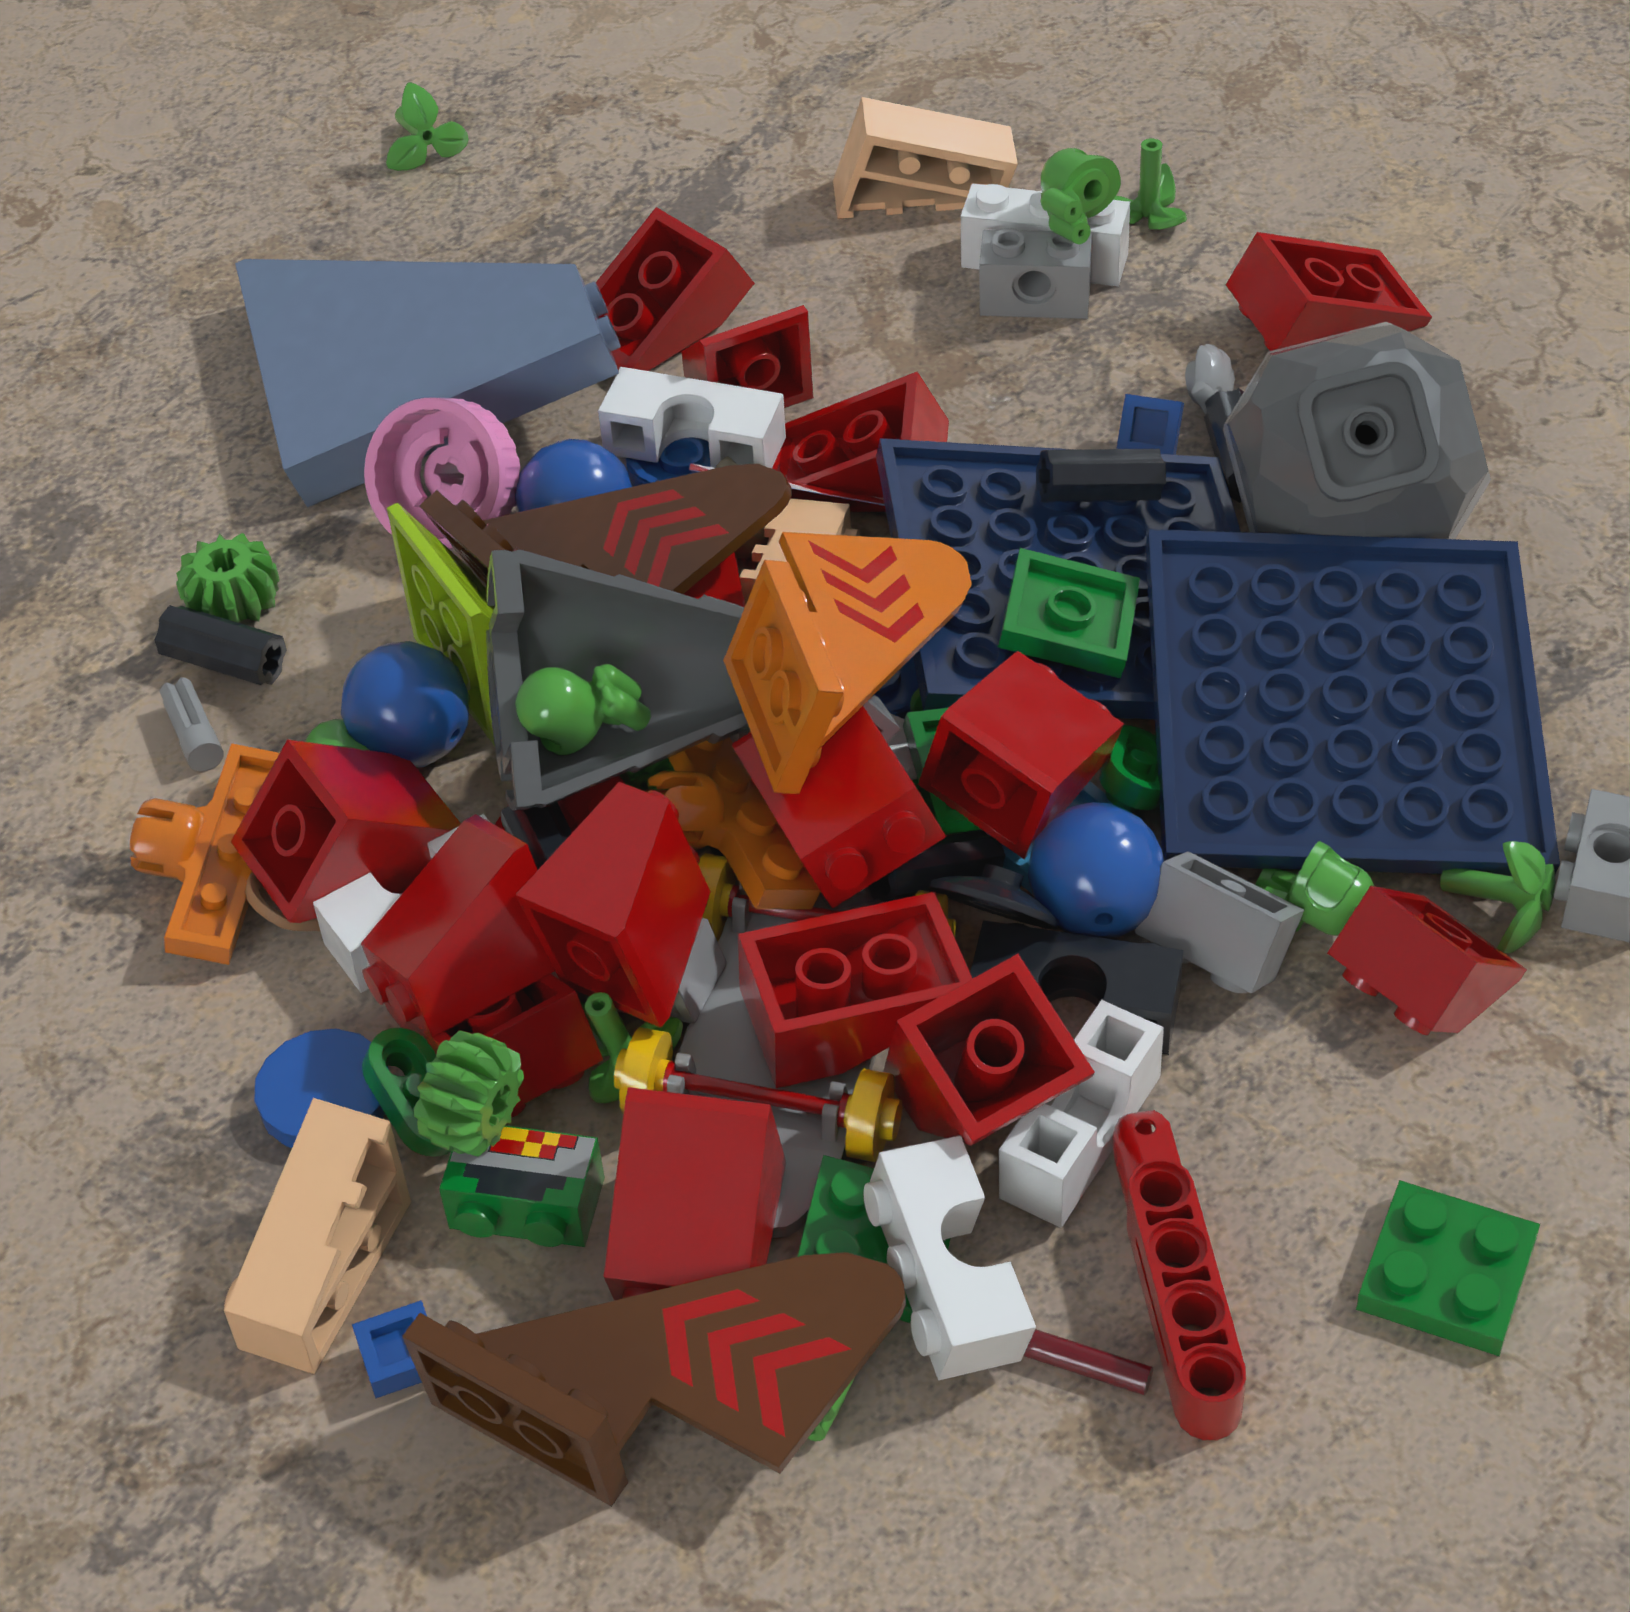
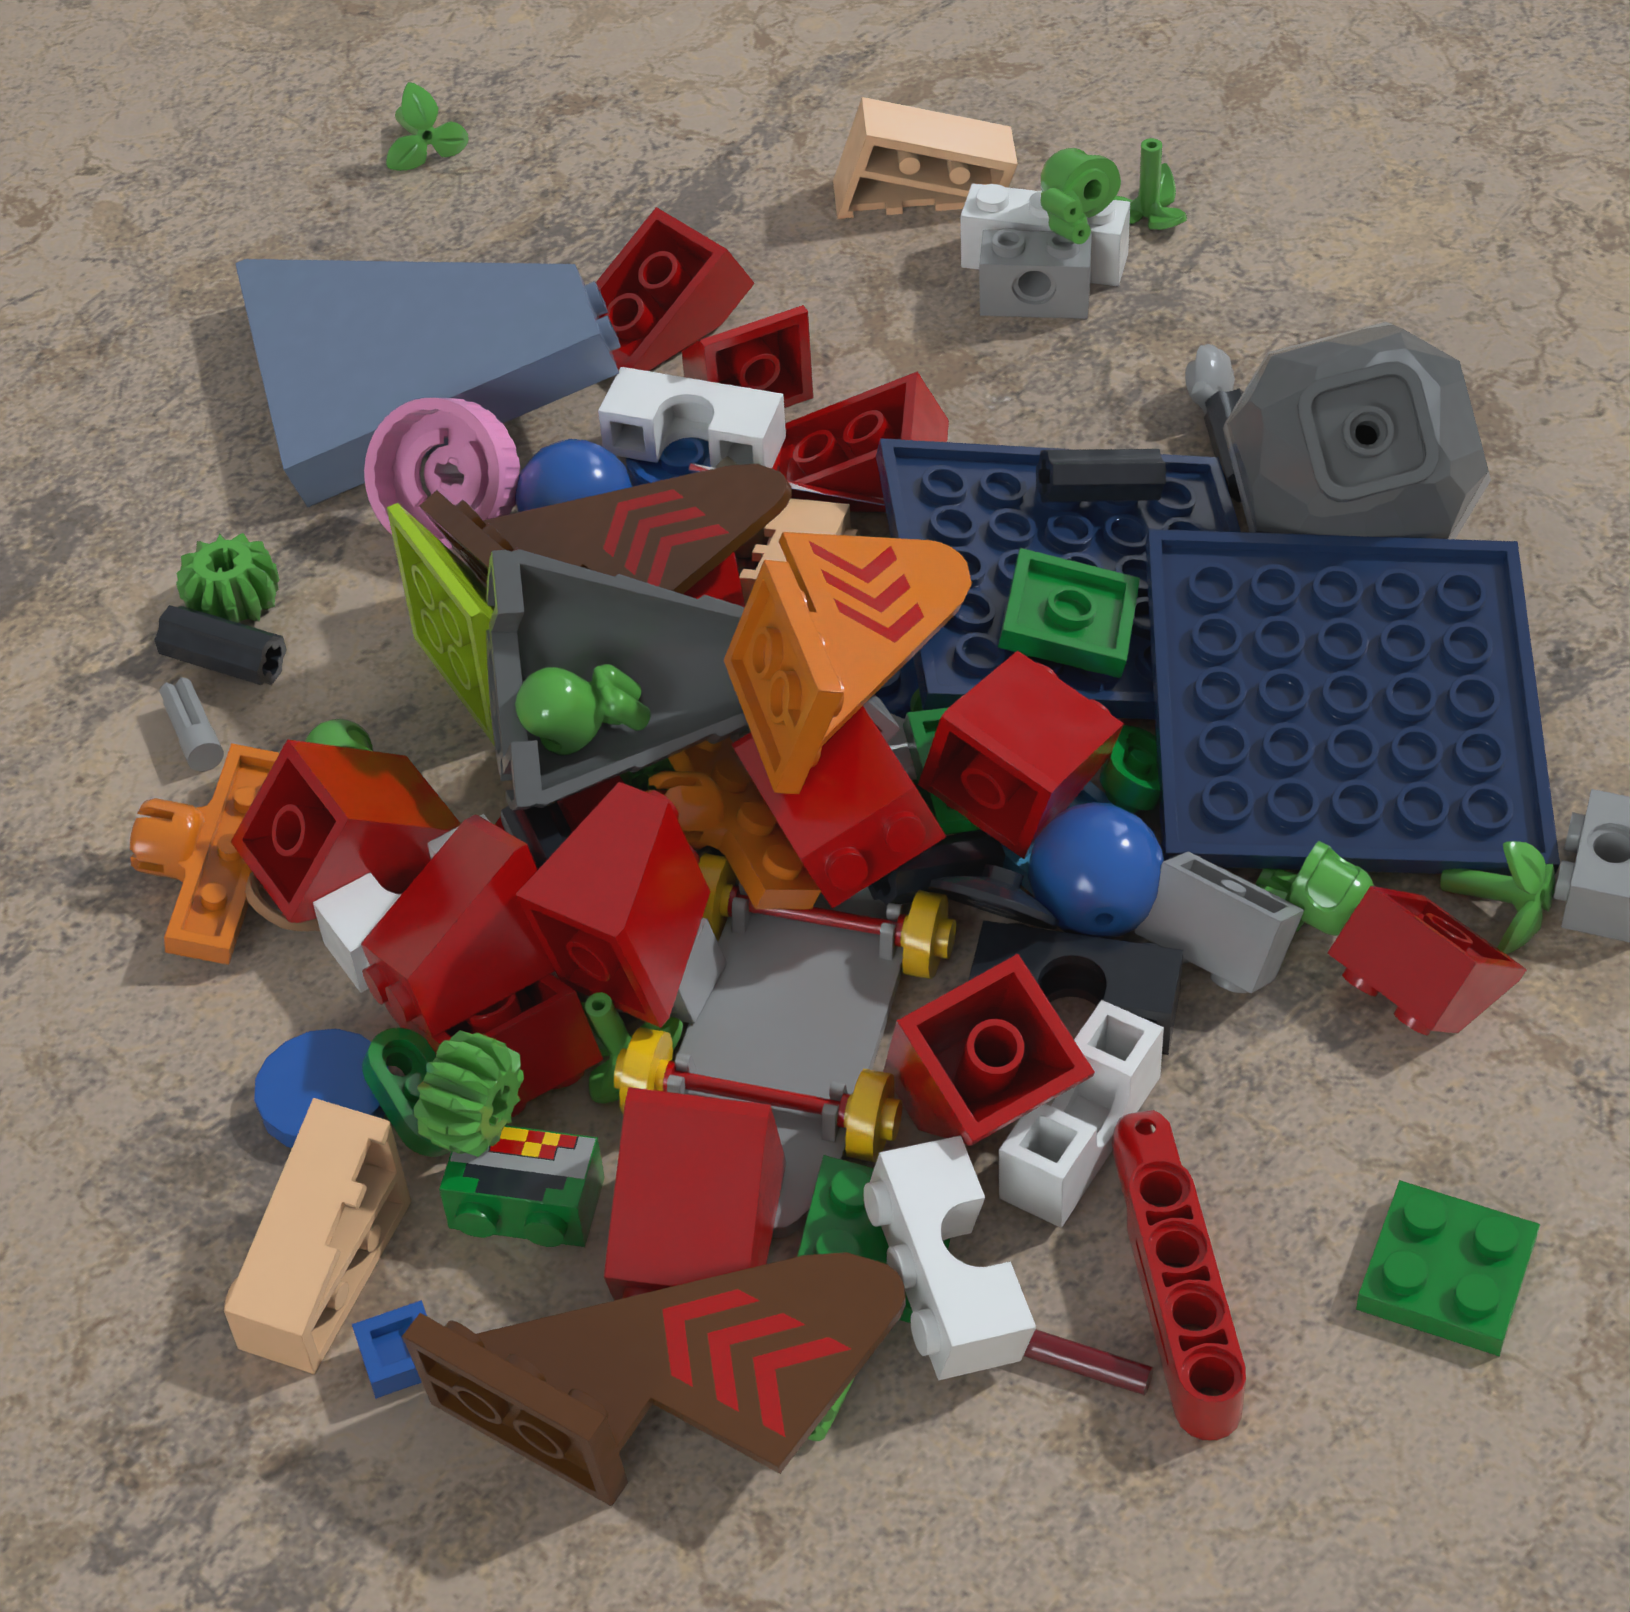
blue piece [341,641,470,768] -> none
red slope [738,892,973,1088] -> none
blue plate [1116,394,1184,455] -> none
red slope [1225,232,1432,351] -> none

